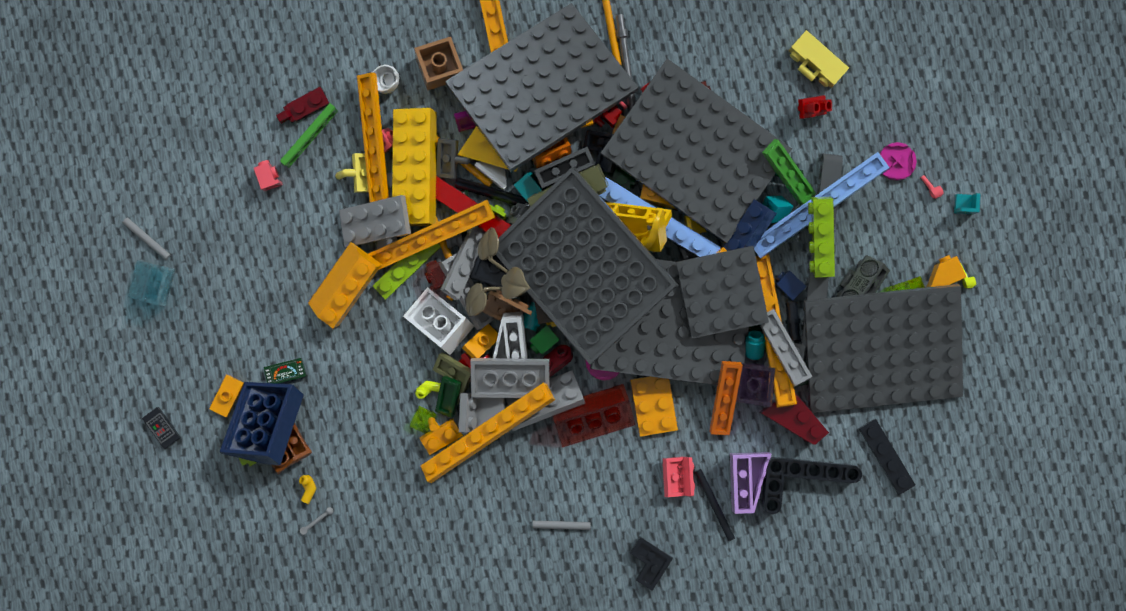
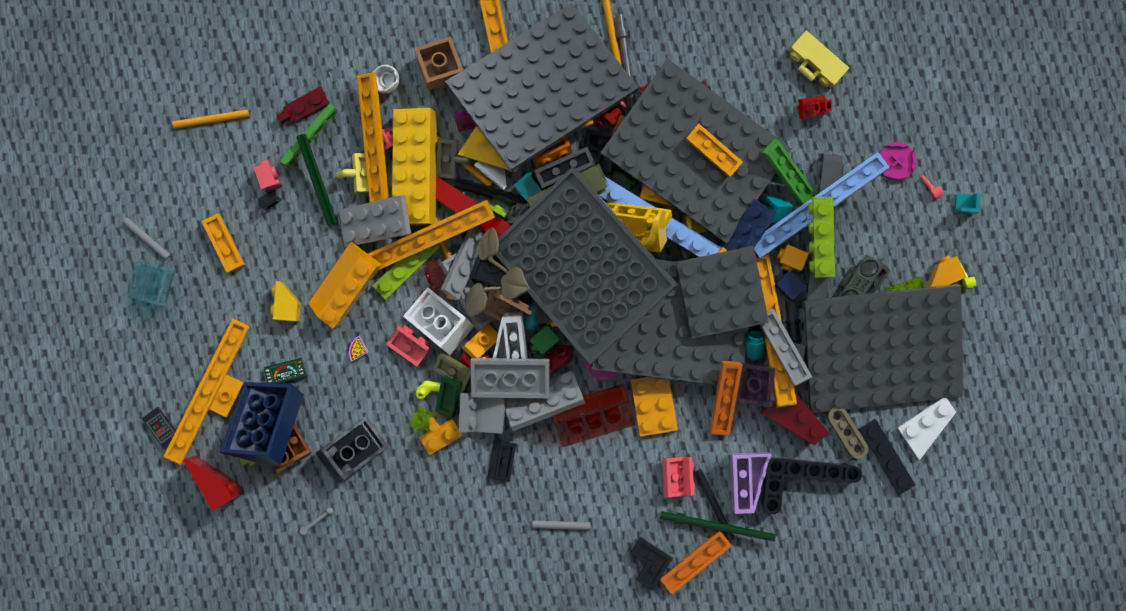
yellow arm [299,475,316,504] -> none
light orange plate [421,382,555,483] -> none
none -> light orange tile [163,318,250,465]
none -> light orange bar [172,109,250,129]
none -> red slope [183,456,242,511]
none -> light orange plate [201,213,245,273]
none -> black slope [259,189,282,210]
none -> yellow slope [270,281,301,322]
none -> dark green axle [296,134,337,226]
none -> black slope [315,416,388,484]
none -> tile [349,336,369,362]
none -> coral bracket [386,325,431,367]
none -> black slope [487,440,516,481]
none -> dark green bar [660,511,776,542]
none -> orange plate [660,530,732,595]
none -> light orange plate [685,124,743,177]
none -> light orange brick [776,244,809,272]
none -> dark tan plate [827,407,868,459]
none -> white wing [897,398,956,460]

